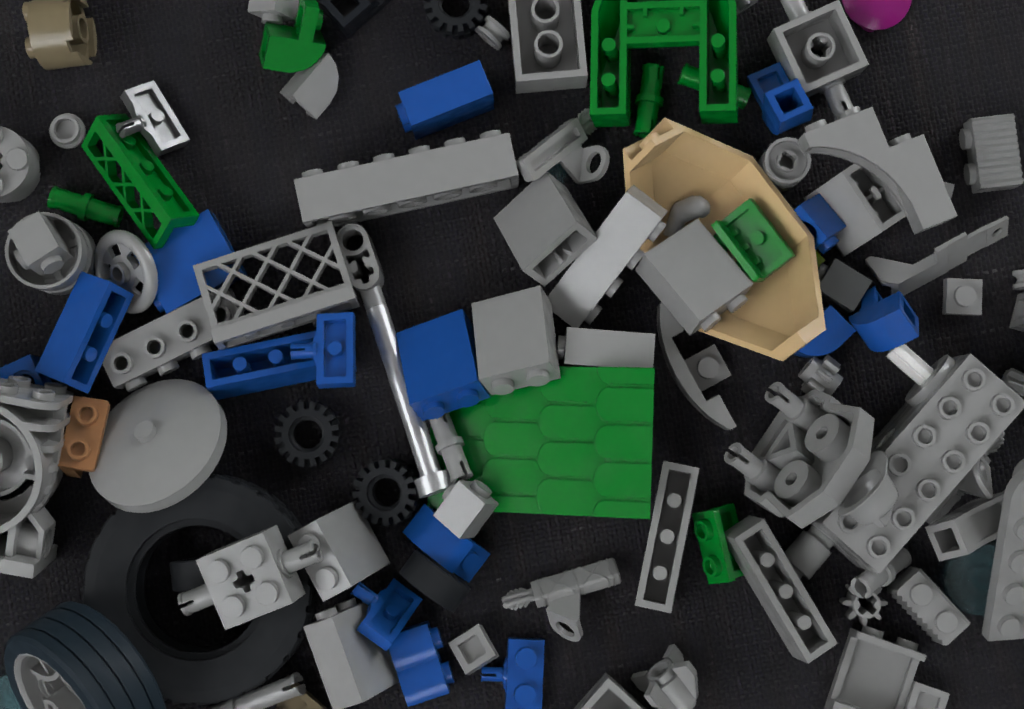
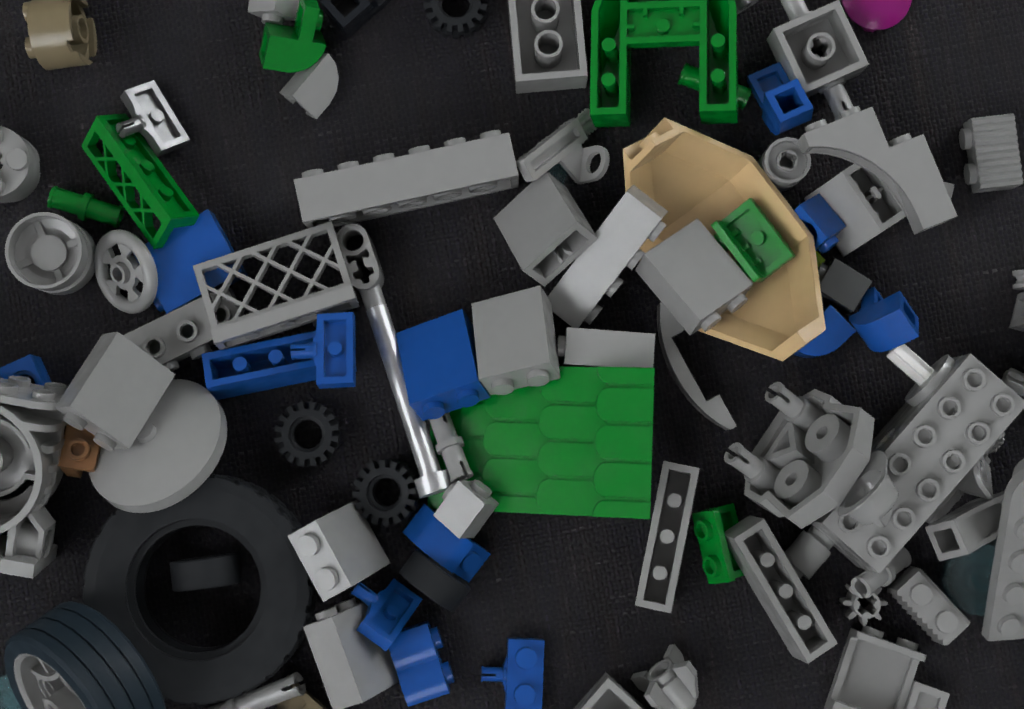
light grey brick [7,211,73,276] -> none
blue brick [35,271,134,394] -> none
light grey plate [49,113,86,149] -> none
light grey brick [177,525,323,630] -> none
blue brick [395,60,494,140] -> none
light grey plate [448,624,499,675] -> none
light grey bush [475,15,511,50] -> none
light grey piece [501,558,622,642] -> none
green pin [633,63,665,138] -> none
light grey arm [663,196,711,237] -> none
light grey plate [684,344,732,392] -> none
light grey gear [798,354,843,395] -> none
light grey piece [865,216,1009,296] -> none
light grey plate [942,278,983,316] -> none
none -> light grey brick [55,332,176,451]

